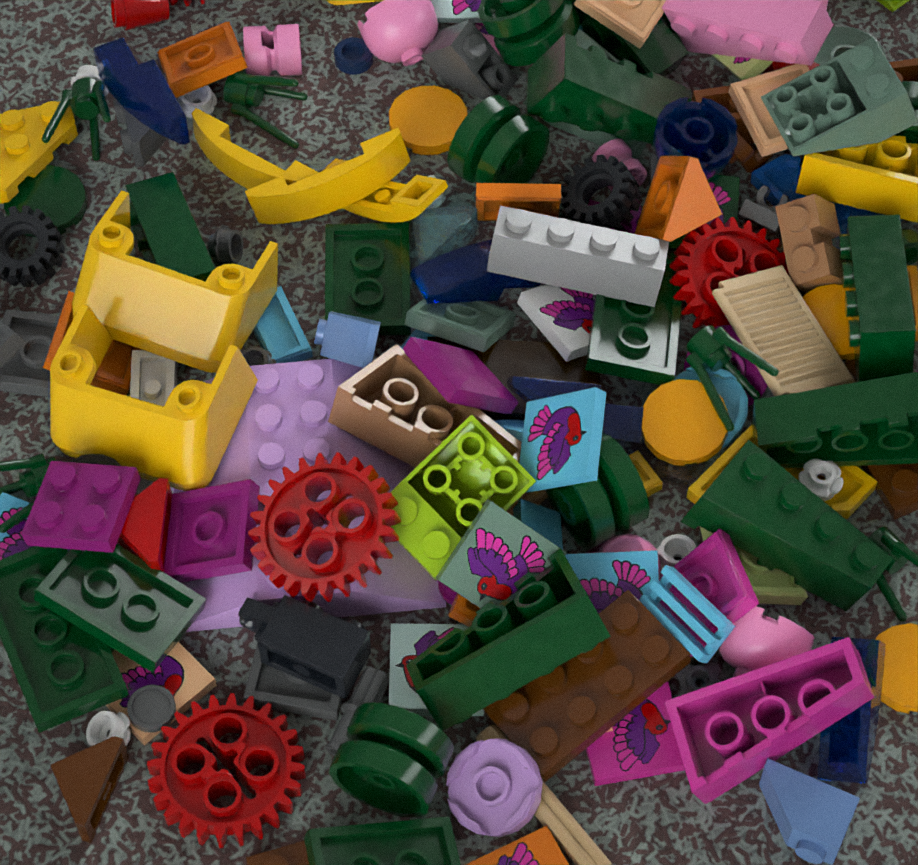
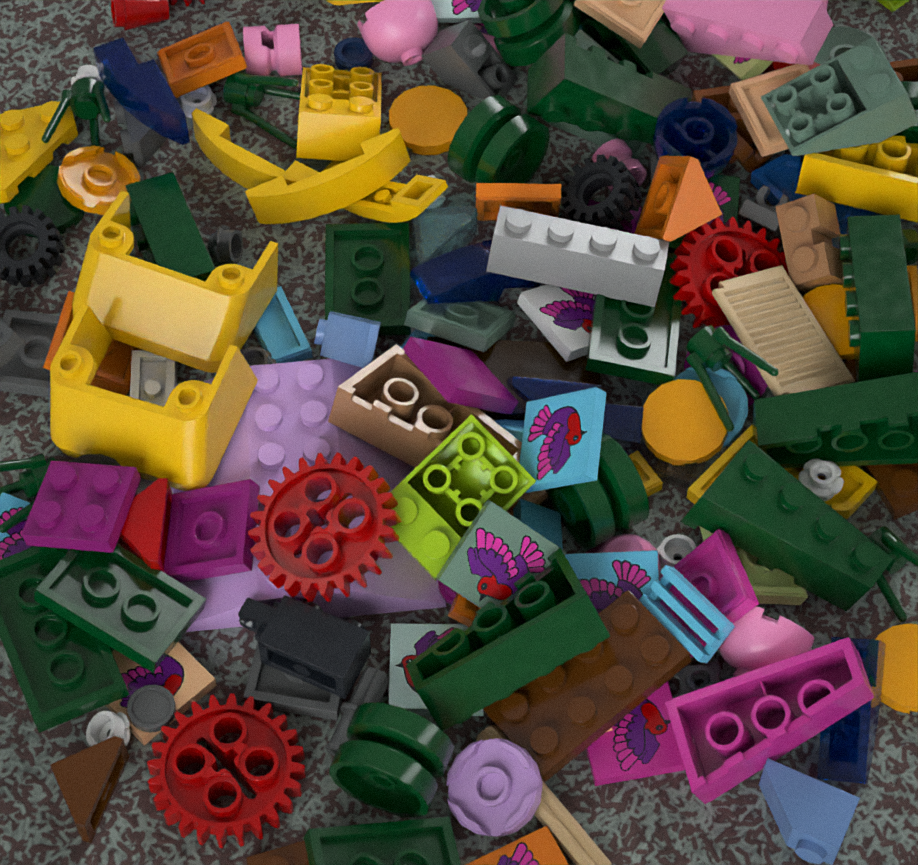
none -> light orange tile [57,146,141,215]
none -> yellow slope [296,64,382,161]

